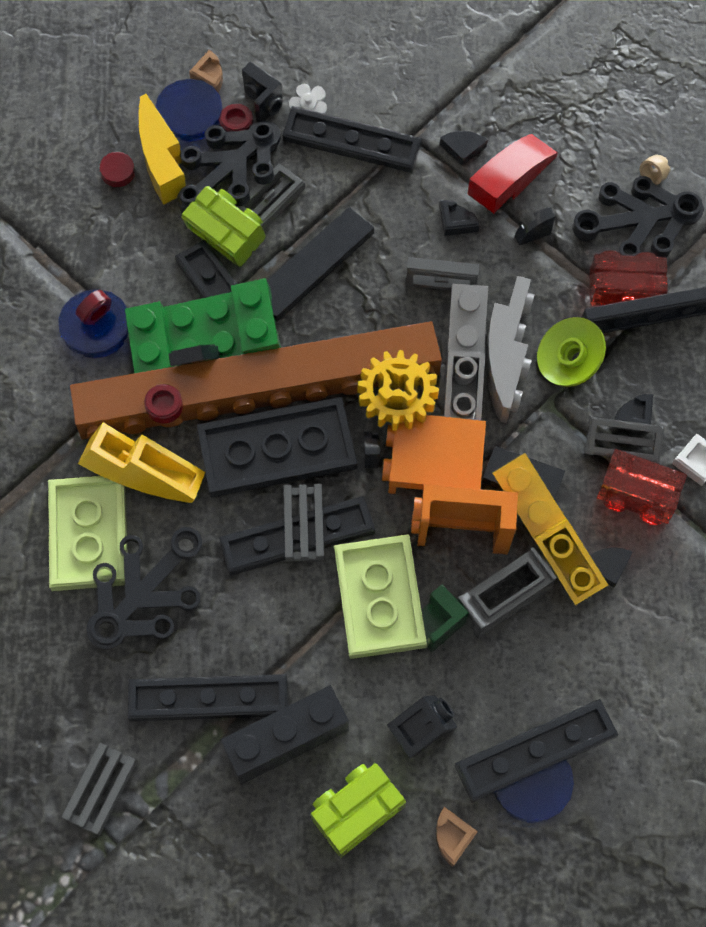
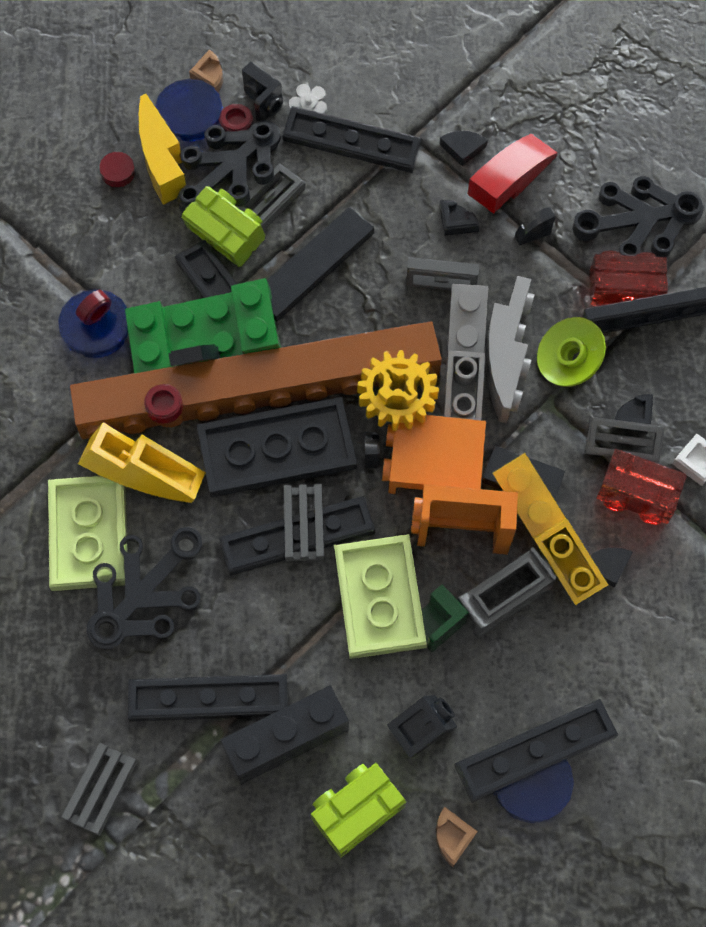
tan hinge [639,155,670,185] -> none

